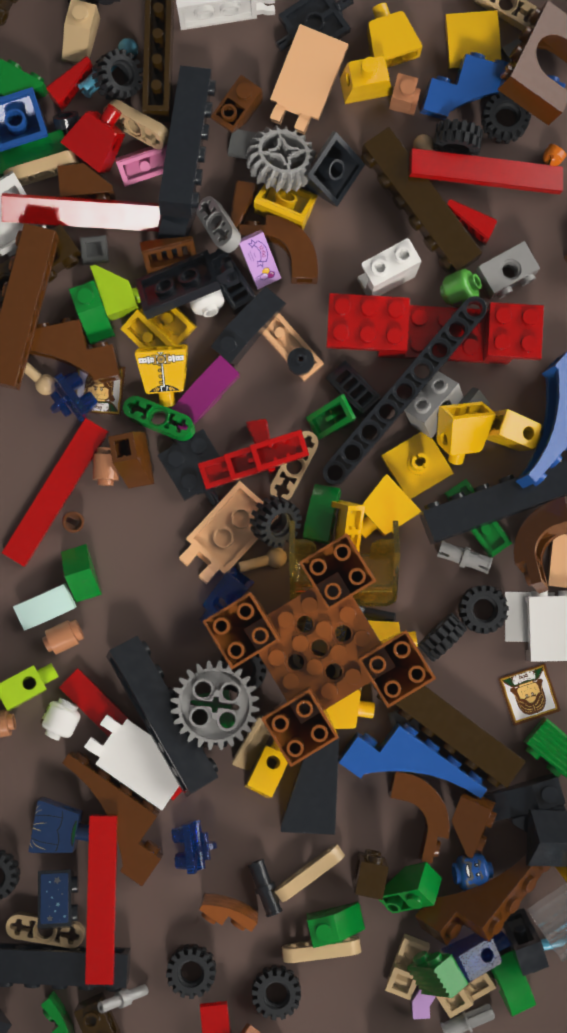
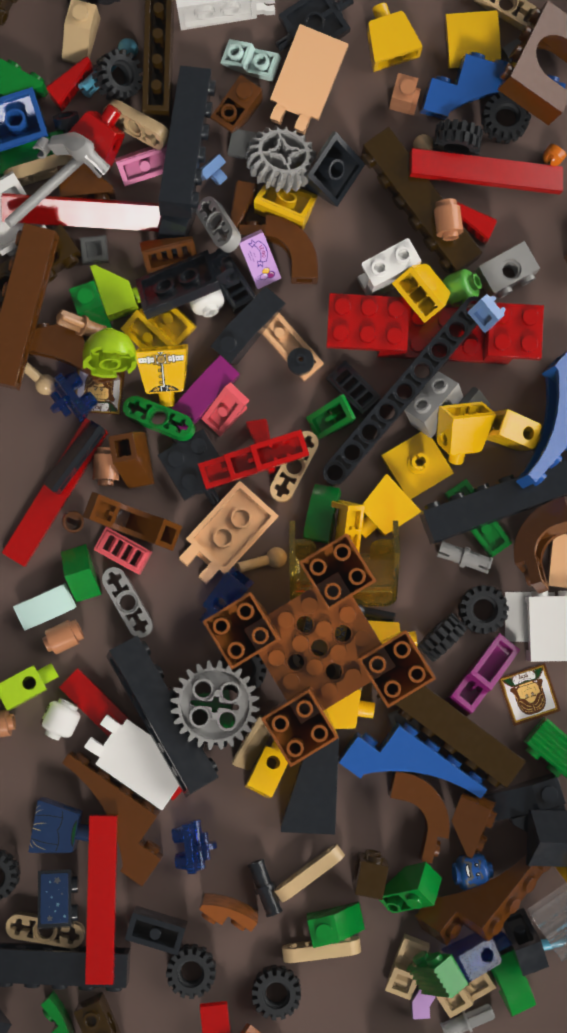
light grey bar [97,984,149,1013] -> none
black tyre [250,495,302,548] -> none
yellow torso [340,55,393,104] -> none
none -> light grey bar [5,158,84,228]
none -> light grey arm [32,132,110,178]
none -> black slope [44,420,106,495]
none -> medium nougat axle [56,310,107,337]
none -> lime cylinder [82,328,137,378]
none -> reddish brown arch [83,492,182,551]
none -> coral slope [93,527,153,575]
none -> light grey beam [102,567,154,638]
none -> black brick [125,906,188,956]
none -> medium blue tile [200,154,228,186]
none -> coral slope [201,382,250,437]
none -> light aqua slope [220,39,281,82]
none -> yellow torso [392,264,451,323]
none -> nougat brick [434,199,463,241]
none -> magenta slope [445,633,520,716]
none -> medium blue tile [467,294,506,333]

